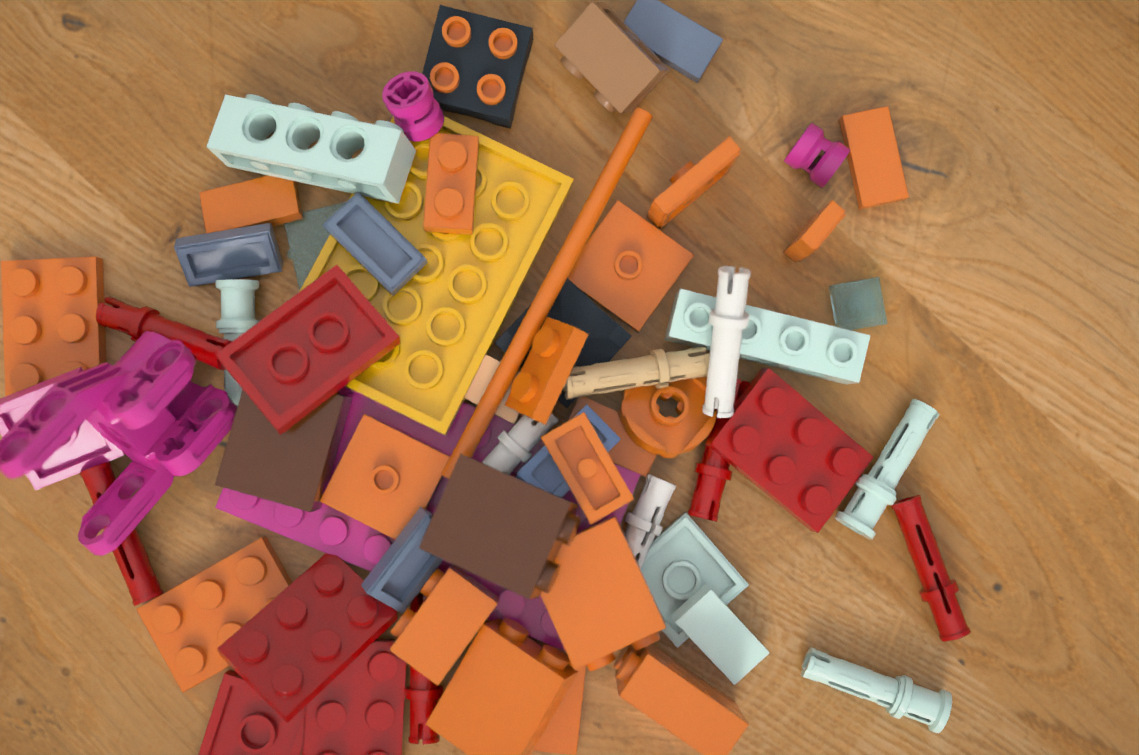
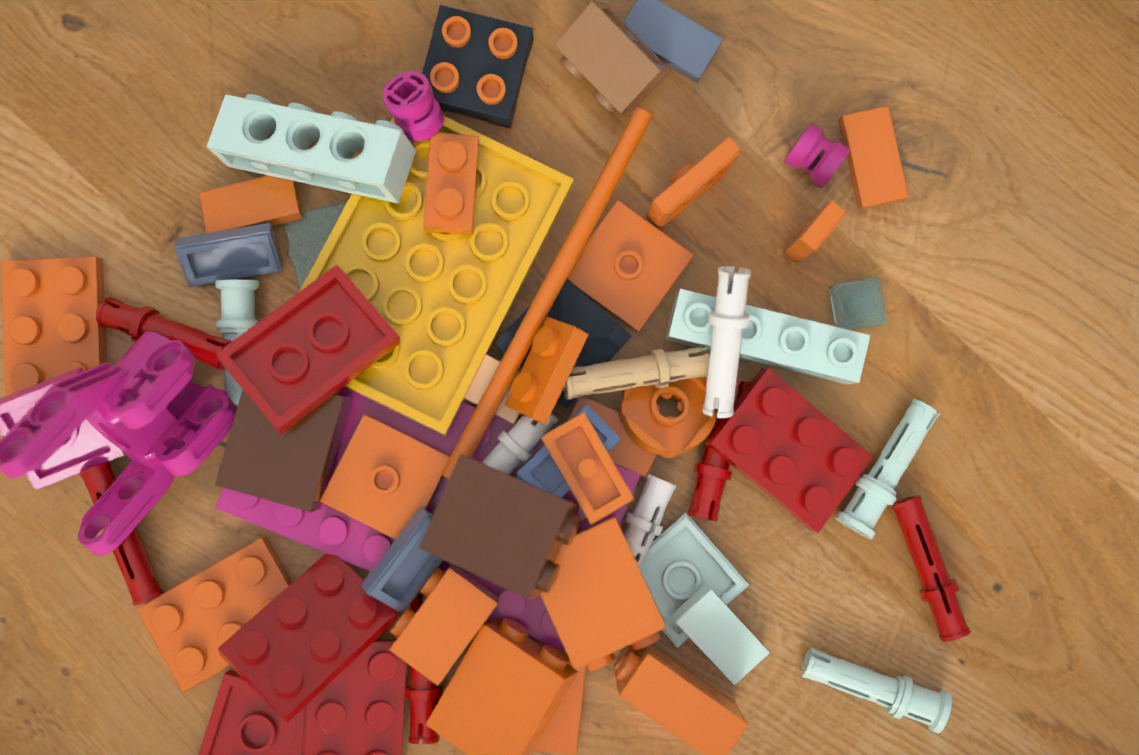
sand blue tile [323,192,428,296] -> none

